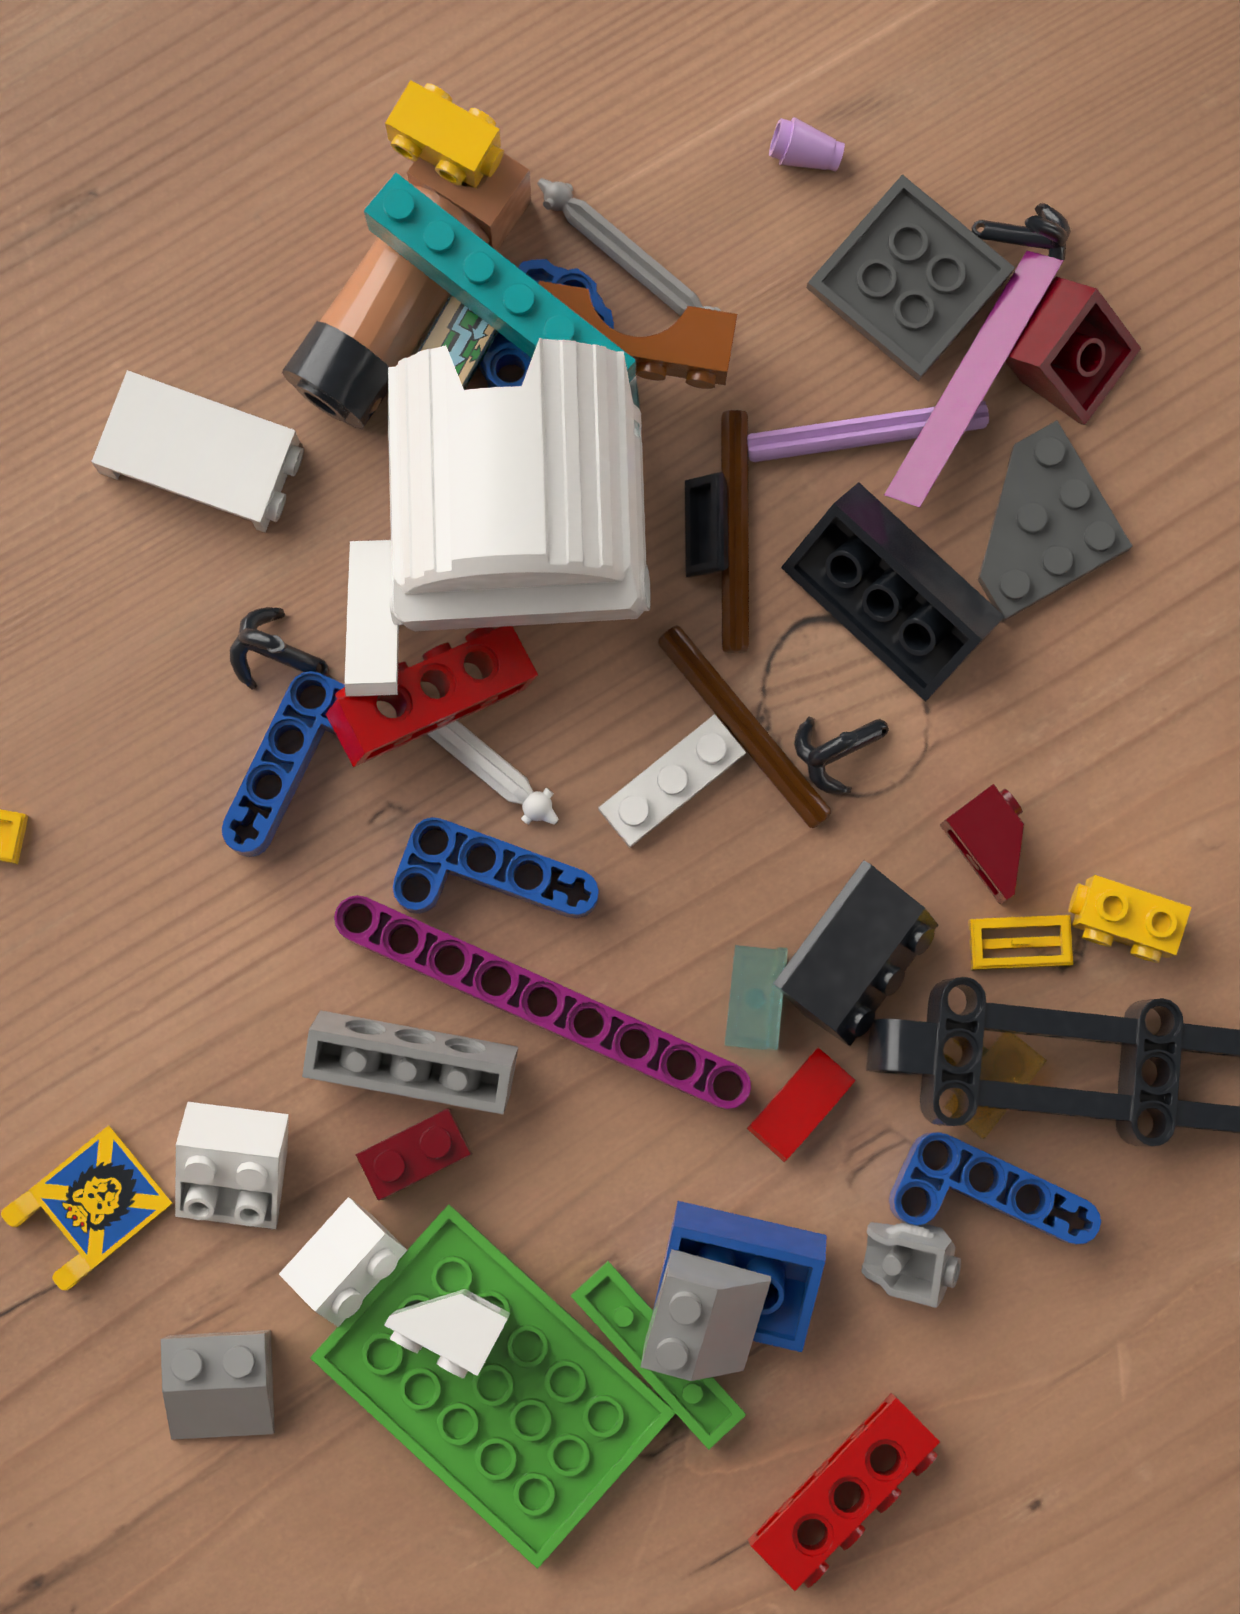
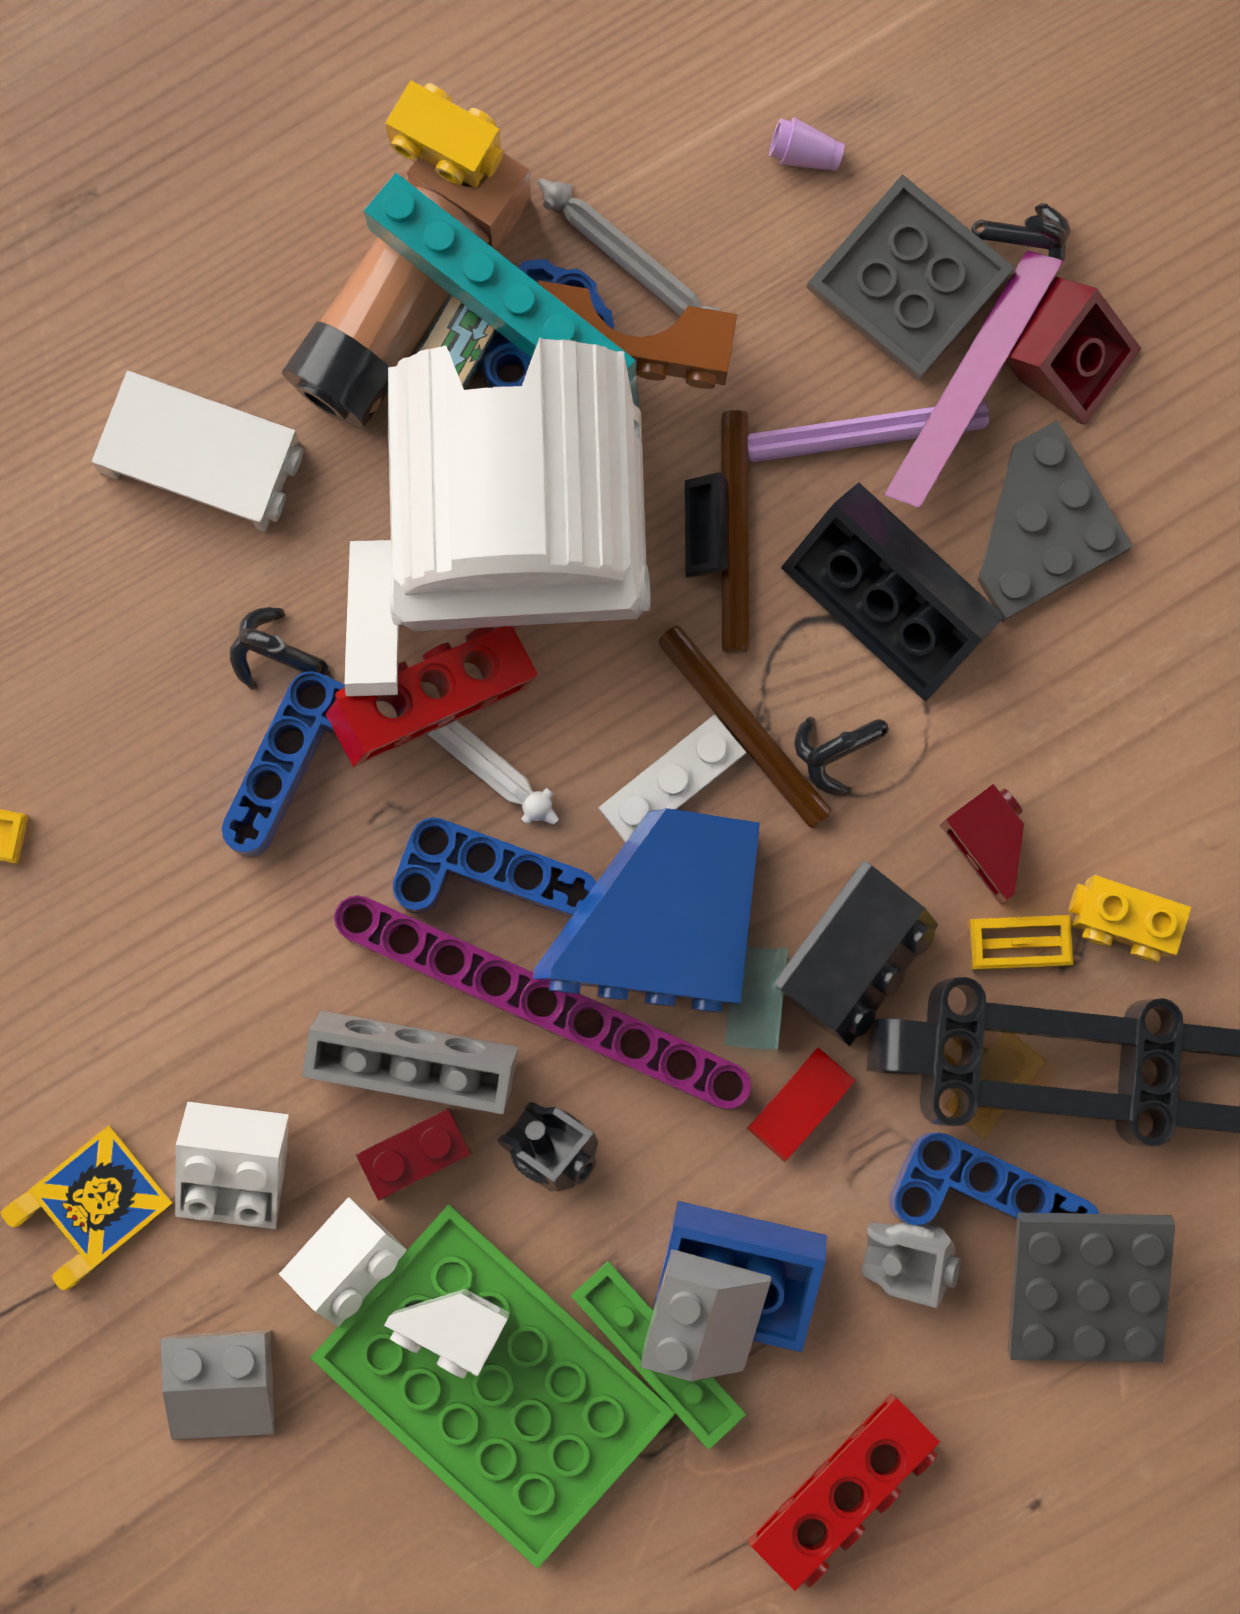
none -> black hand [497,1102,598,1191]
none -> blue slope [533,808,760,1013]
none -> dark grey plate [1008,1213,1175,1362]

